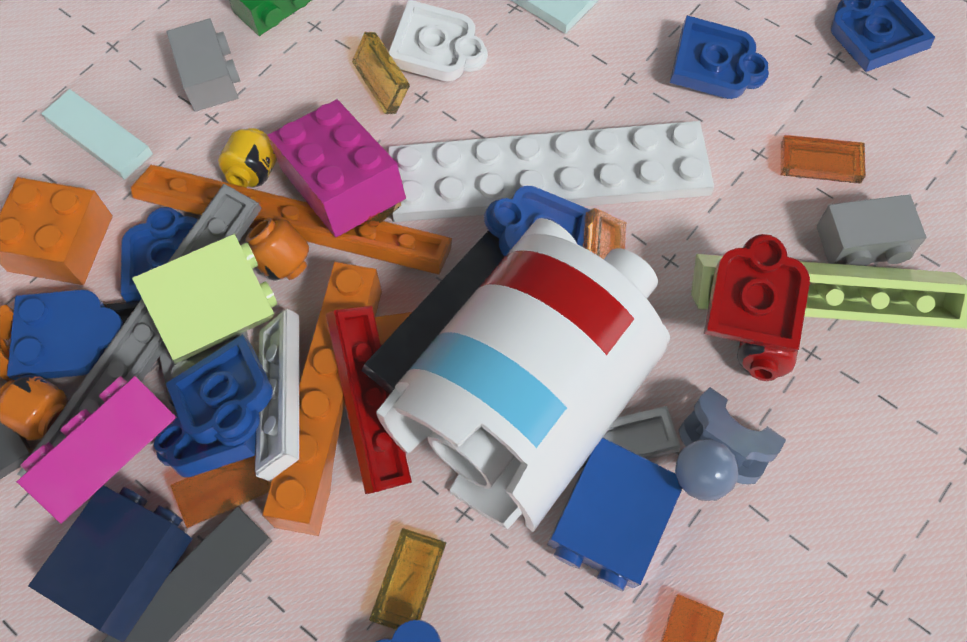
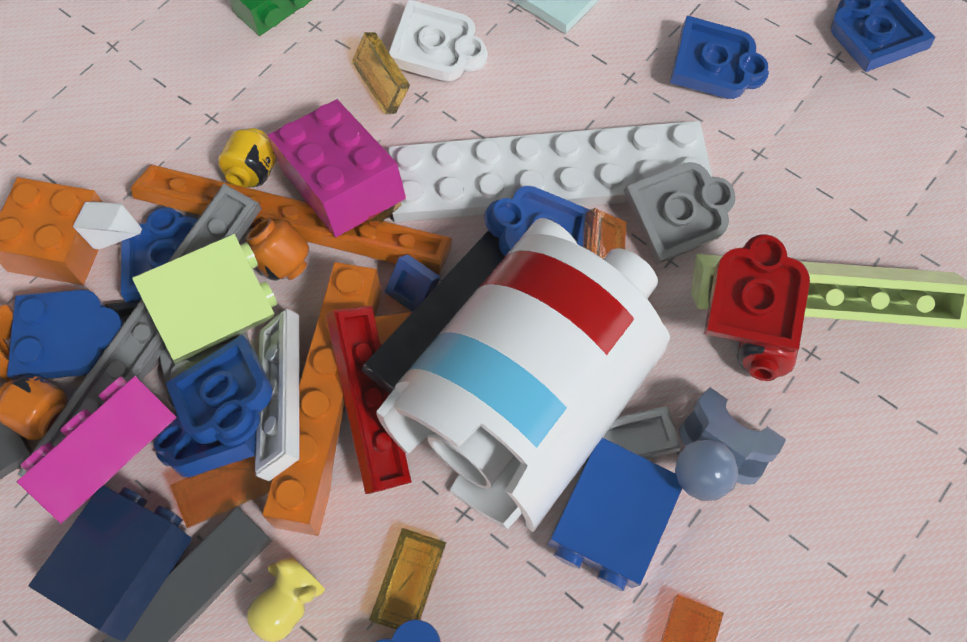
light aqua tile [41,89,153,180] -> none
light grey brick [166,18,240,112] -> none
clear orange tile [780,135,866,184] -> none
light grey brick [817,194,927,266] -> none
none -> white slope [73,201,142,249]
none -> light yellow animal [247,557,326,642]
none -> blue plate [384,254,441,312]
none -> light grey plate [624,162,735,264]

